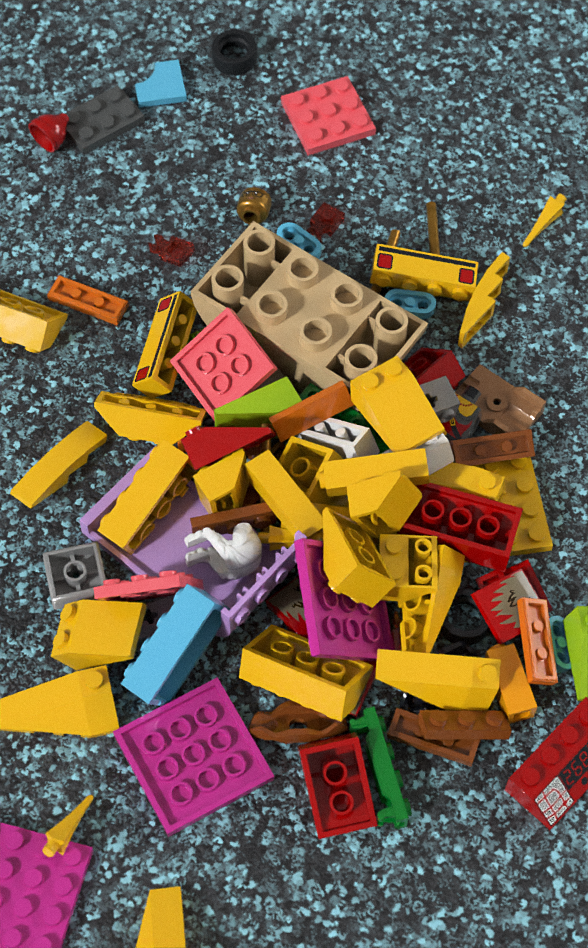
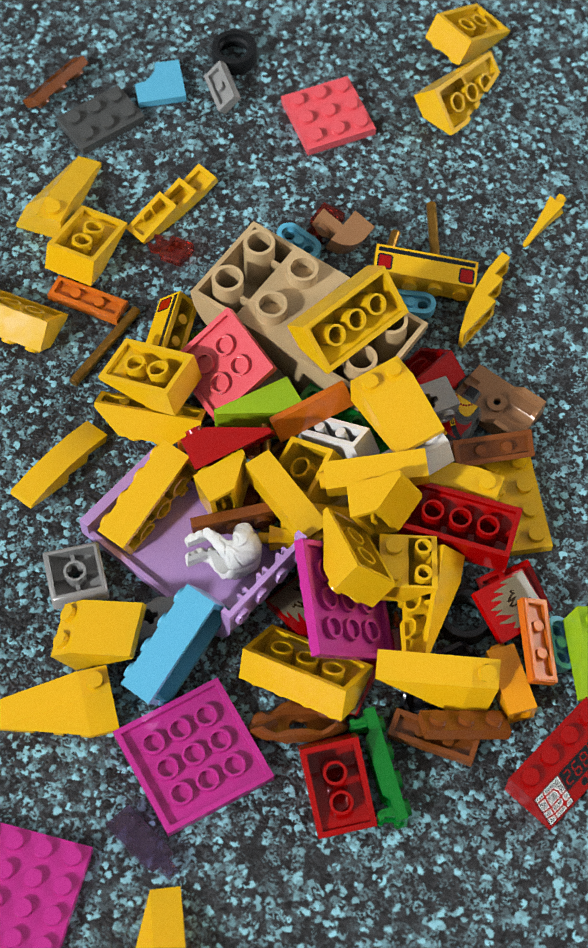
red helmet [28,113,69,153] -> none
yellow piece [43,795,93,857] -> none
coral plate [94,570,204,602] -> none
pearl gold head [237,187,272,225] -> none
none -> yellow wedge [16,156,102,238]
none -> dark orange plate [22,55,88,108]
none -> yellow slope [45,205,127,286]
none -> pearl gold bar [69,306,141,387]
none -> yellow slope [98,338,202,416]
none -> clear purple hinge [106,804,178,881]
none -> yellow slope [126,164,219,244]
none -> light grey plate [204,60,241,114]
none -> yellow slope [287,265,409,374]
none -> medium nougat brick [312,208,375,254]
none -> yellow wedge [414,51,500,135]
none -> yellow slope [425,3,510,65]

